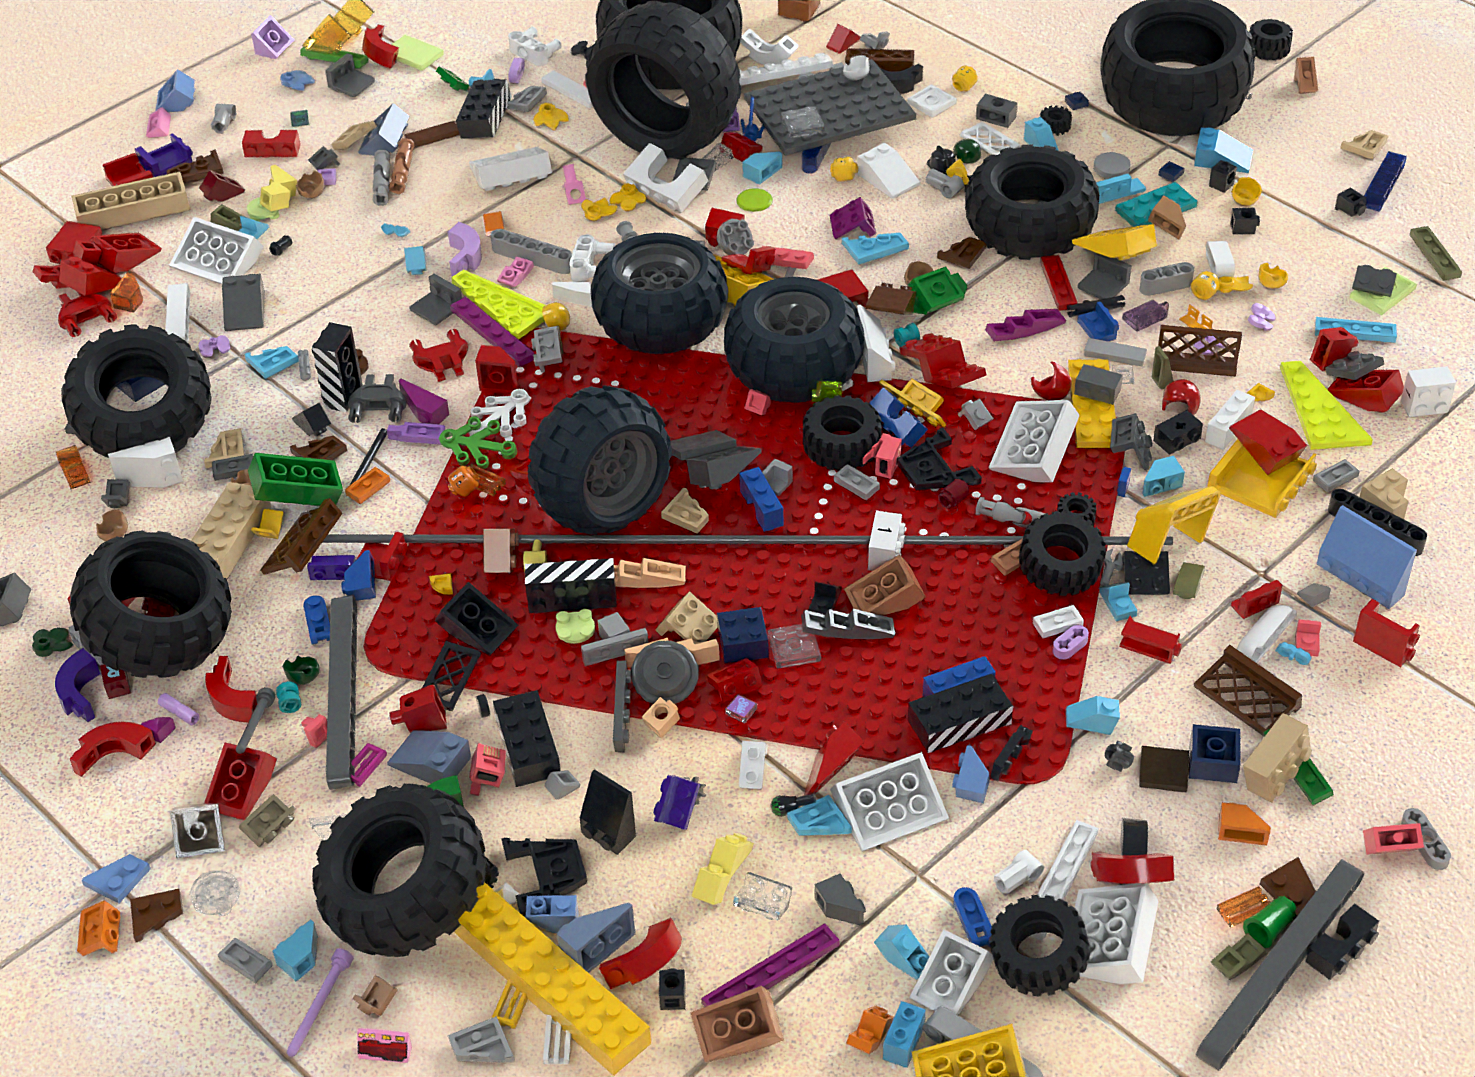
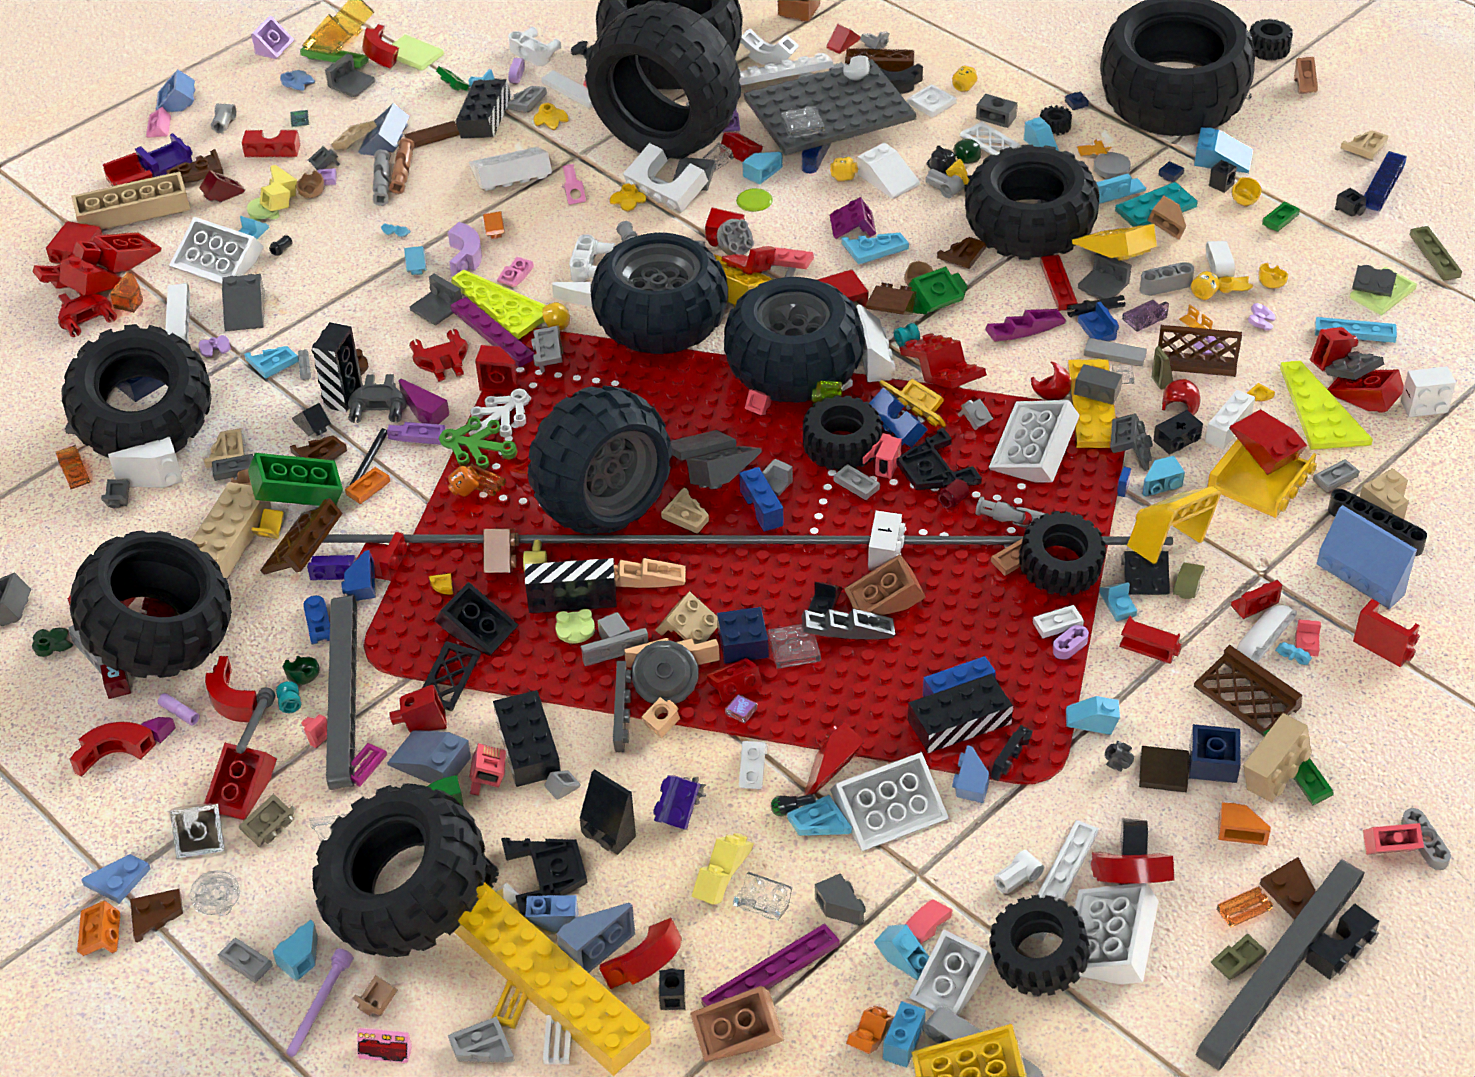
dark purple arch [55,648,100,722] -> none
medium nougat hair [96,510,128,541] -> none
olive slope [210,204,245,231] -> none
black tile [476,694,490,718] -> none
light grey beam [491,229,572,274] -> none
yellow plate [581,198,618,221] -> none
blue plant [740,97,765,141] -> none
blue plate [953,887,992,947] -> none
black tyre [1057,492,1096,524] -> none
light grey bar [1100,549,1123,587] -> none
black brick [1230,208,1260,234] -> none
green plant [1243,896,1297,948] -> none
light grey slope [1297,583,1331,607] -> none
none -> coral slope [905,899,953,944]
none -> light orange piece [1077,138,1112,156]
none -> green plate [1262,201,1300,232]

